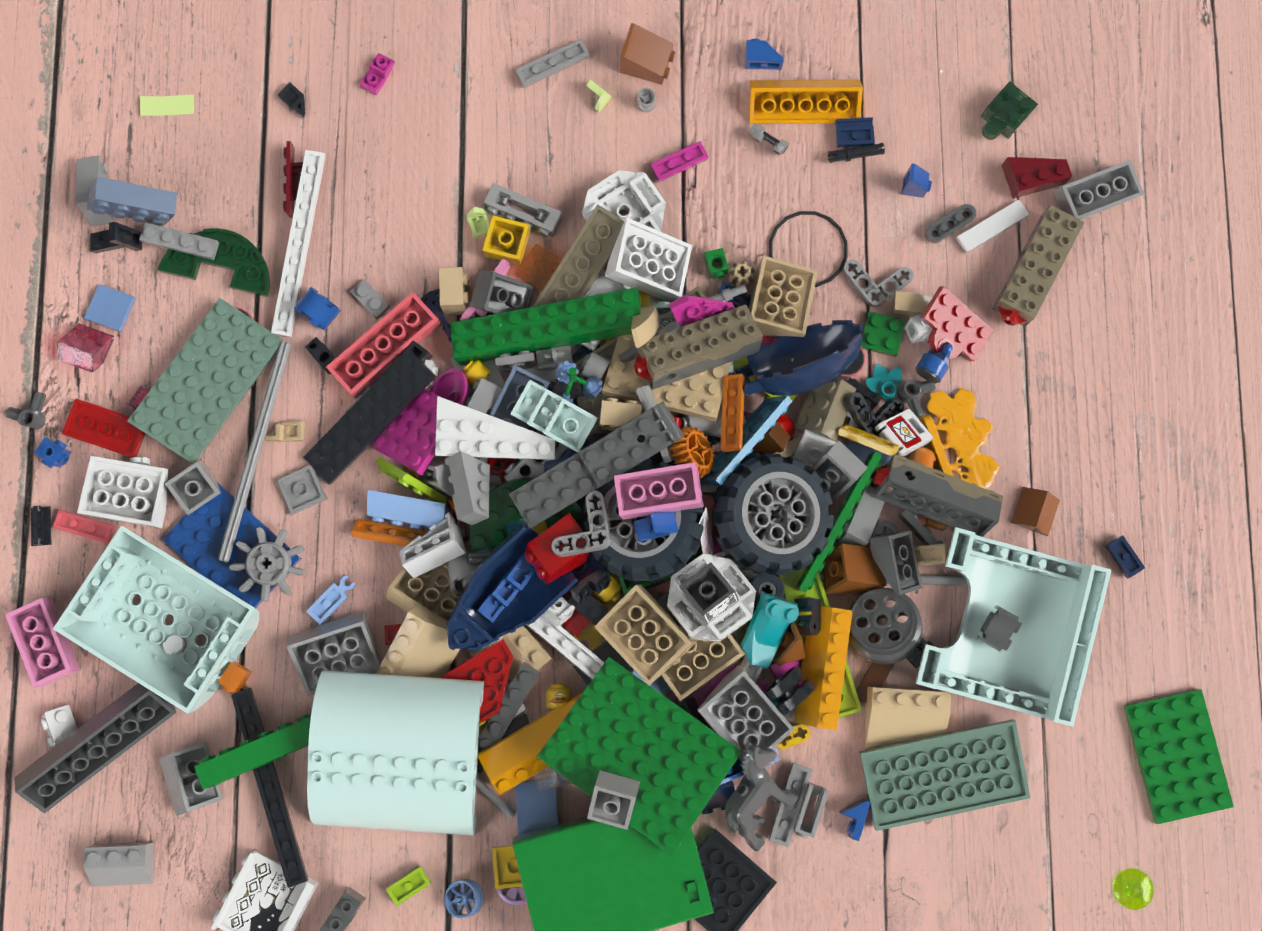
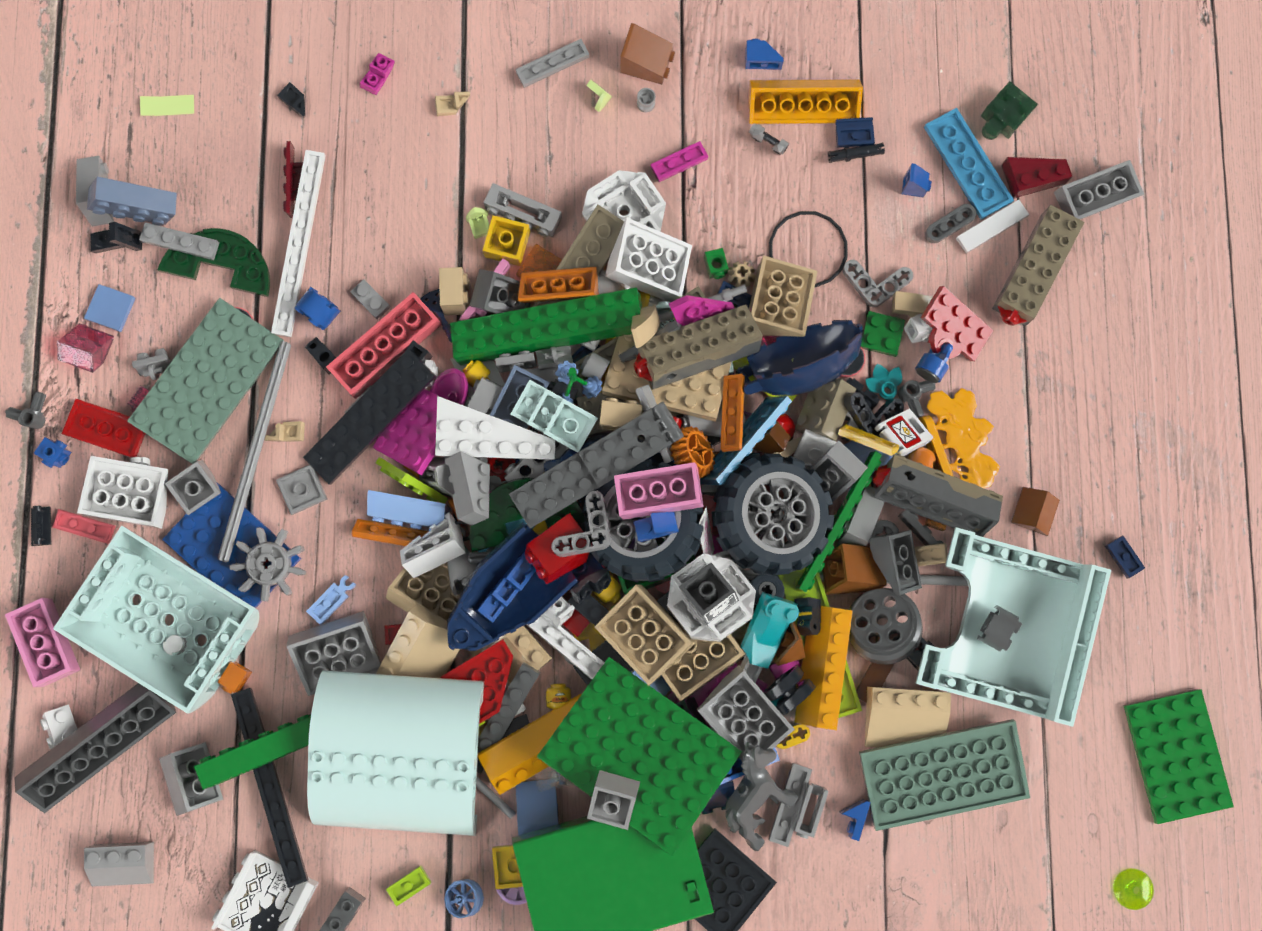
none -> light grey hips [132,348,172,380]
none -> tan slope [435,92,470,116]
none -> orange slope [518,267,599,303]
none -> dark azure plate [924,108,1014,220]

